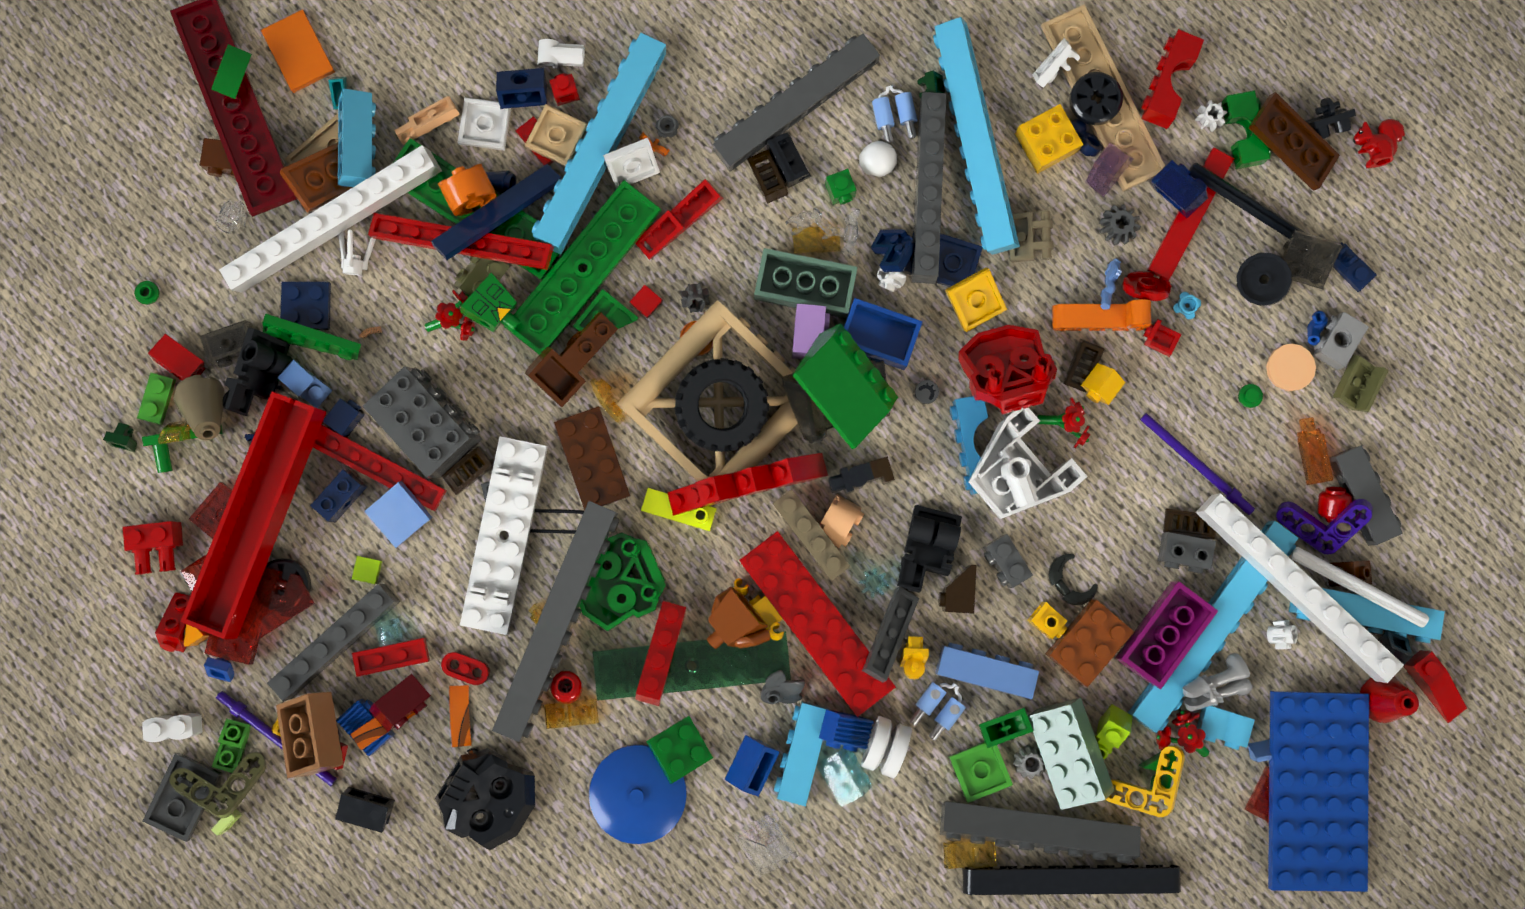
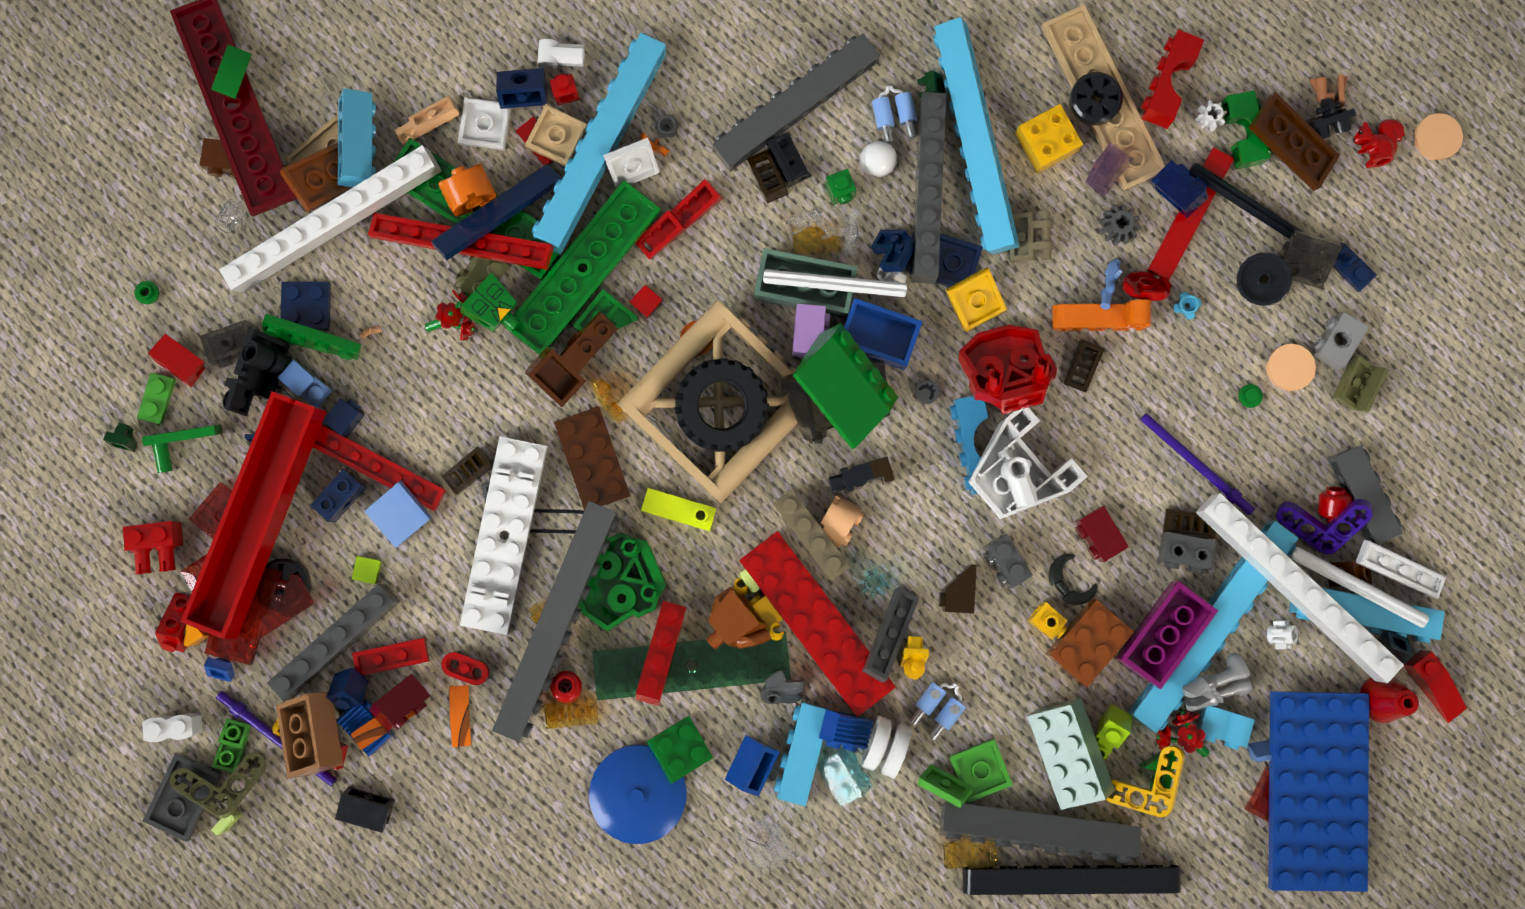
clear yellow slope [158,420,192,444] -> none
dark tan cone [174,375,225,440] -> none
orange tile [261,9,335,93] -> none
teal piece [328,77,347,110] -> none
white plant [338,229,376,276] -> none
dark grey brick [362,366,482,478] -> none
clear light blue brick [375,618,405,647] -> none
black brick [435,748,535,850] -> none
dark blue cone [486,171,516,193] -> none
red arch [667,453,828,516] -> none
dark grey gear [681,283,710,313] -> none
black plate [897,505,962,593] -> none
medium blue brick [935,642,1039,699] -> none
green slope [979,708,1033,748] -> none
light grey piece [1013,745,1046,779] -> none
white plate [1032,38,1080,87] -> none
red plant [1037,397,1090,449] -> none
dark blue plate [1071,119,1103,157] -> none
yellow brick [1081,363,1126,405] -> none
red bracket [1143,319,1182,357] -> none
clear orange hinge [1297,417,1333,485] -> none
blue arm [1307,311,1328,345] -> none
none -> dark blue brick [326,667,369,710]
none -> yellowish green tile [739,569,760,593]
none -> white axle [763,269,907,297]
none -> bright green plate [918,764,973,808]
none -> dark red brick [1075,506,1129,562]
none -> nougat piece [1310,74,1348,107]
none -> white tile [1355,540,1446,599]
none -> light nougat tile [1414,113,1463,160]

